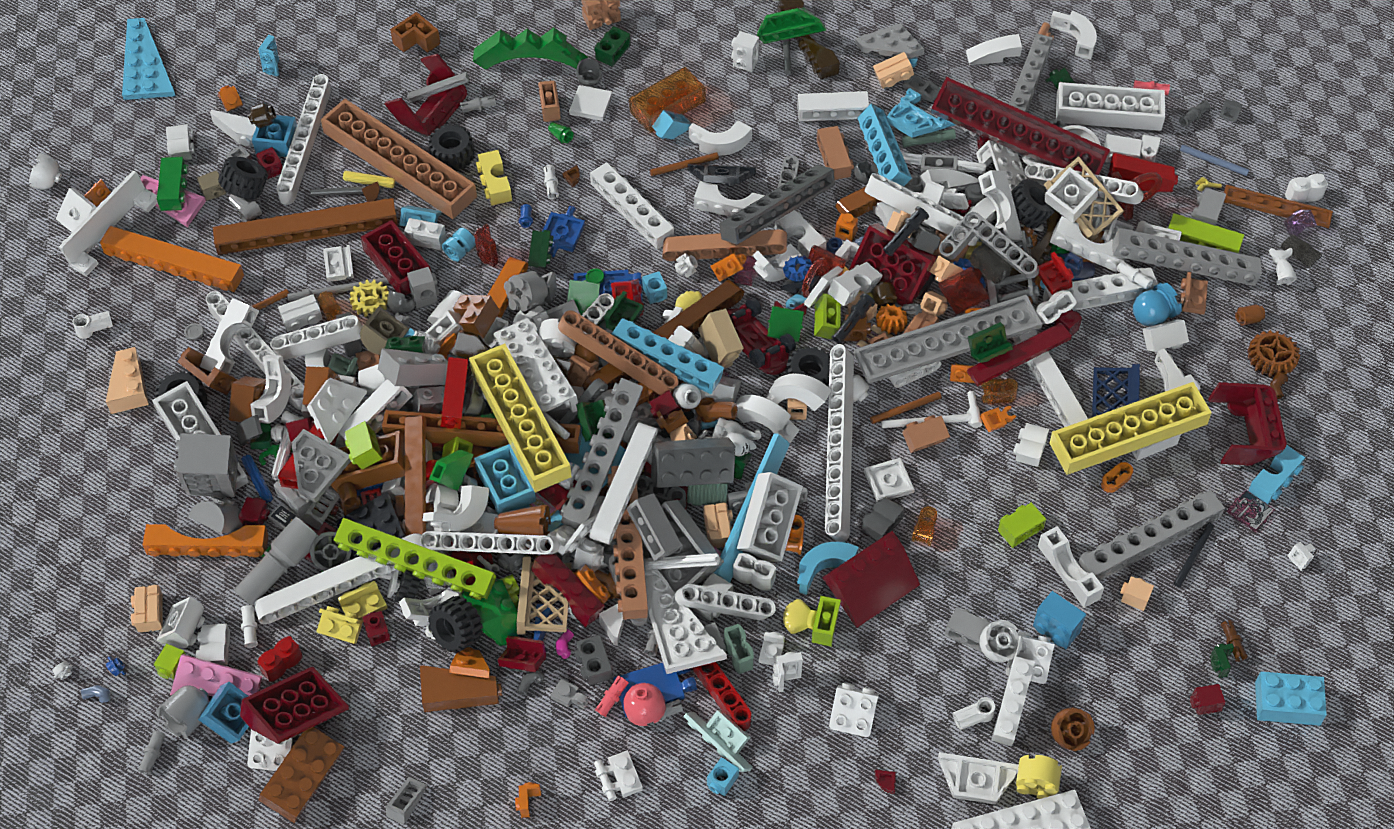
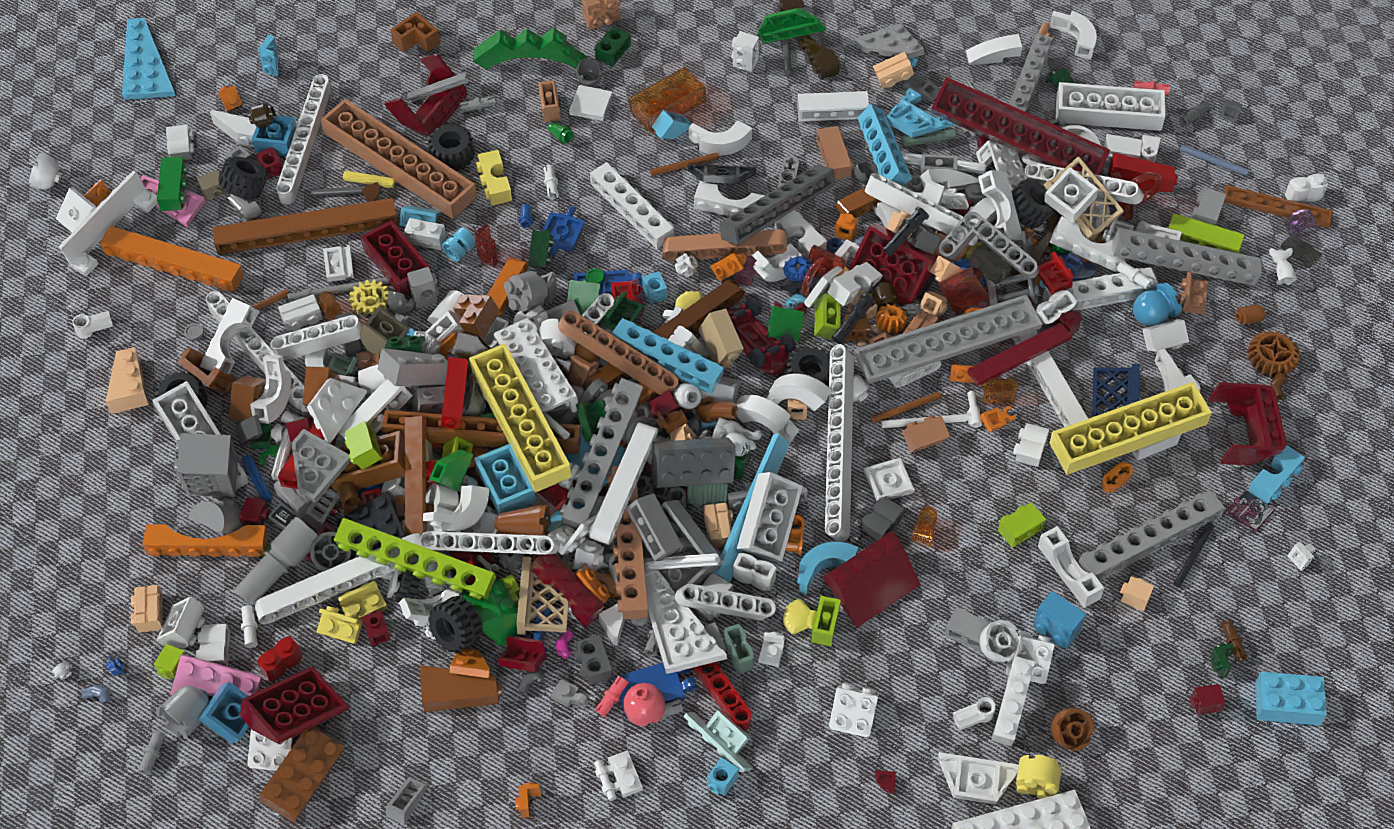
reddish brown tile [562,165,580,188] -> none
white bracket [772,652,803,692] -> none
dark green bracket [967,322,1013,363] -> none
light yellow hand [1195,177,1222,192] -> none

